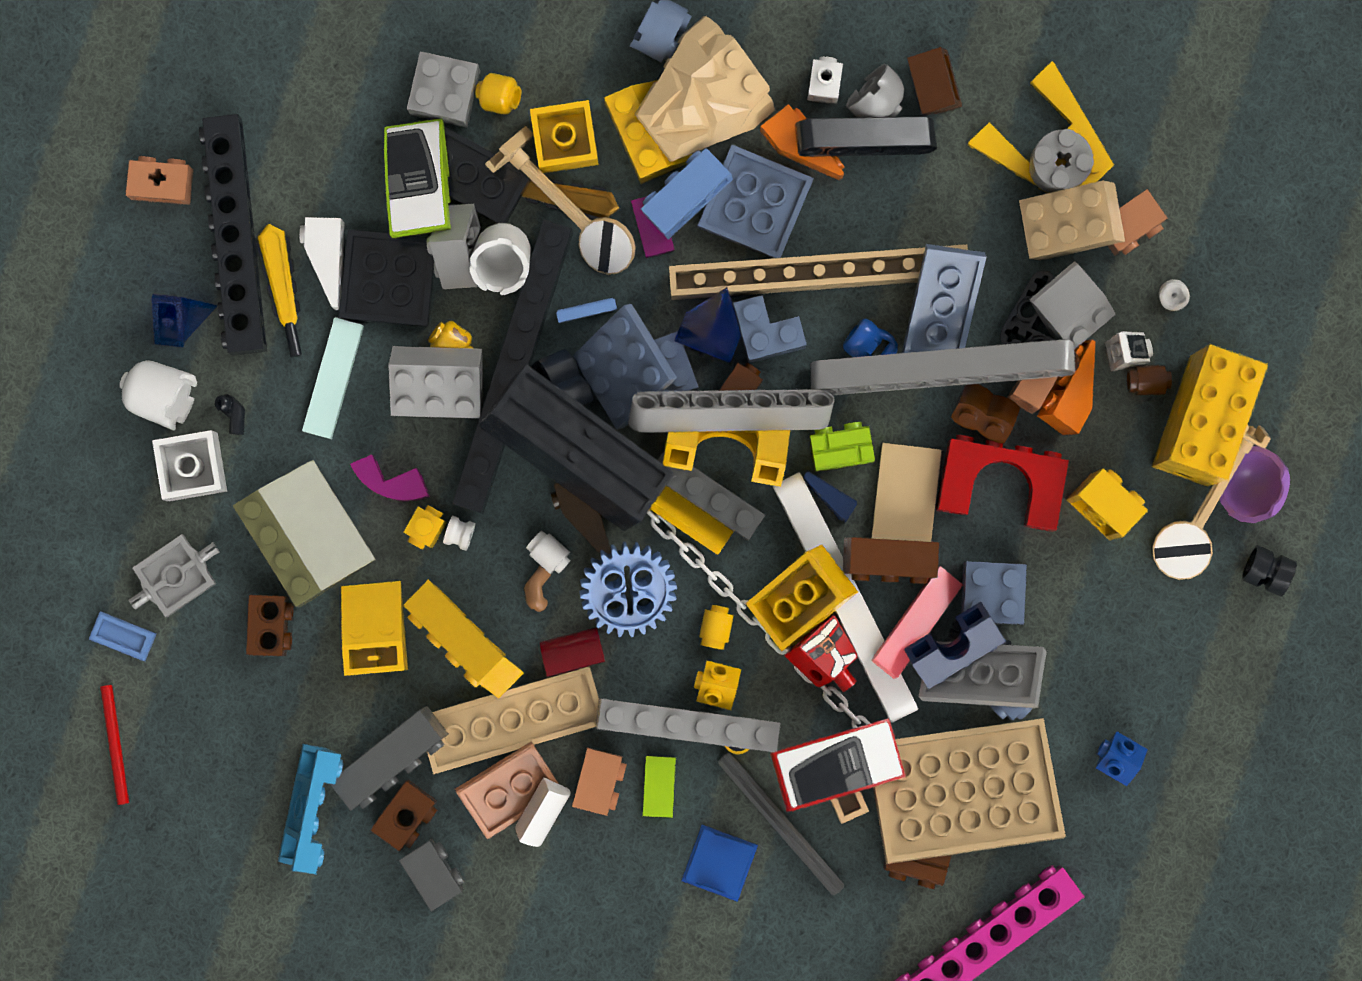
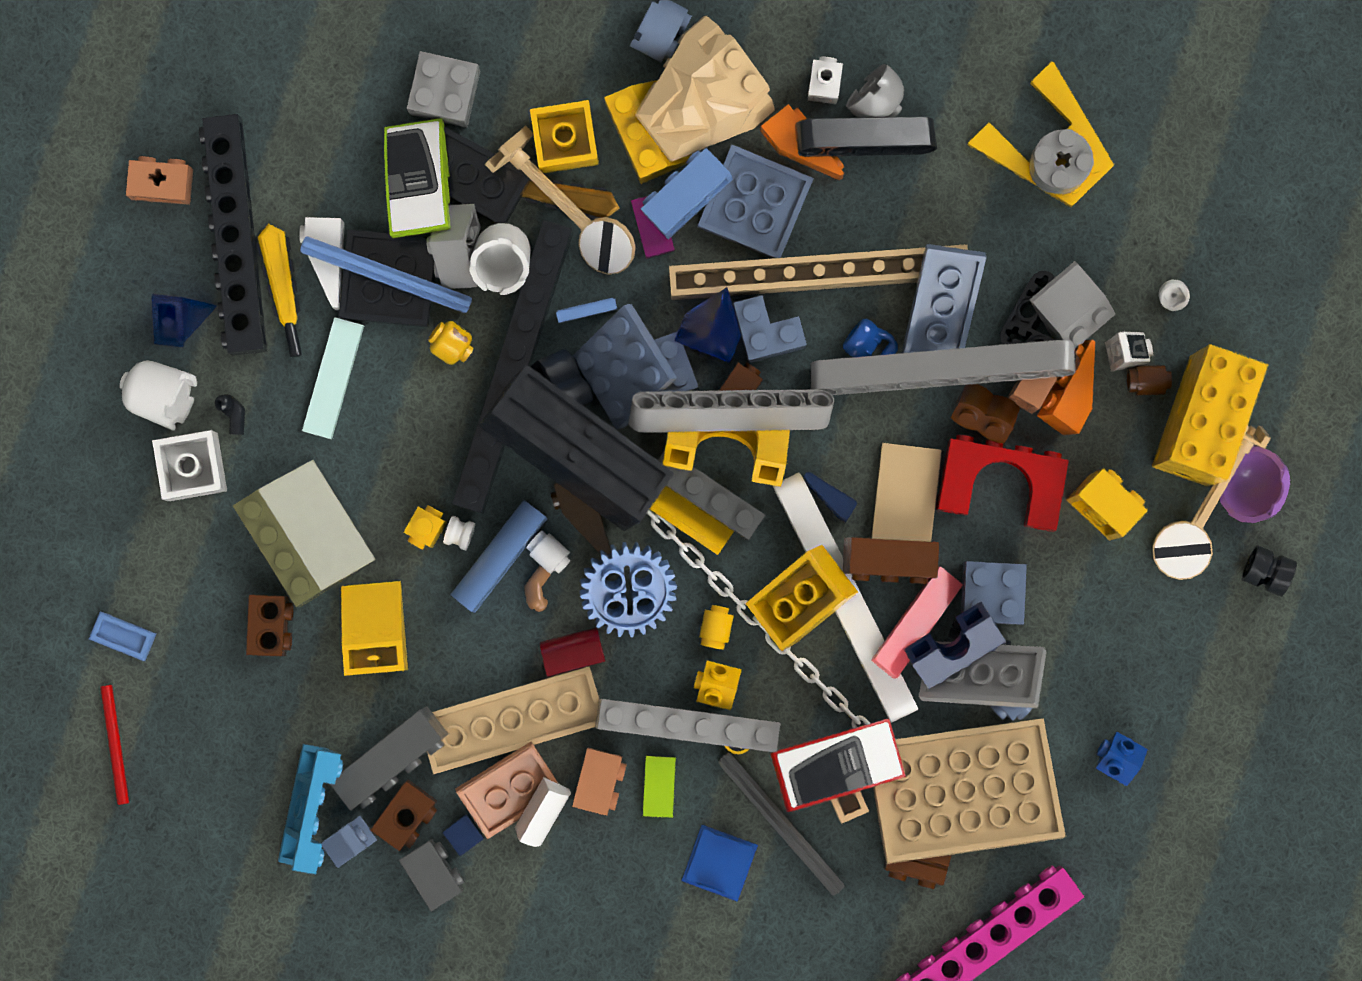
light grey plate [128,534,220,617] -> none
magenta brick [350,455,431,502] -> none
light grey brick [389,346,483,418] -> none
yellow wedge [403,580,524,698] -> none
yellow head [475,73,522,114] -> none
red torso [784,615,857,692] -> none
lime brick [809,422,875,472] -> none
reddish brown brick [907,47,962,115] -> none
tan brick [1019,180,1125,260] -> none
nougat brick [1108,189,1168,256] -> none
none -> medium blue axle [300,236,472,313]
none -> sand blue brick [321,816,377,868]
none -> dark blue tile [442,814,485,856]
none -> medium blue brick [450,500,548,613]

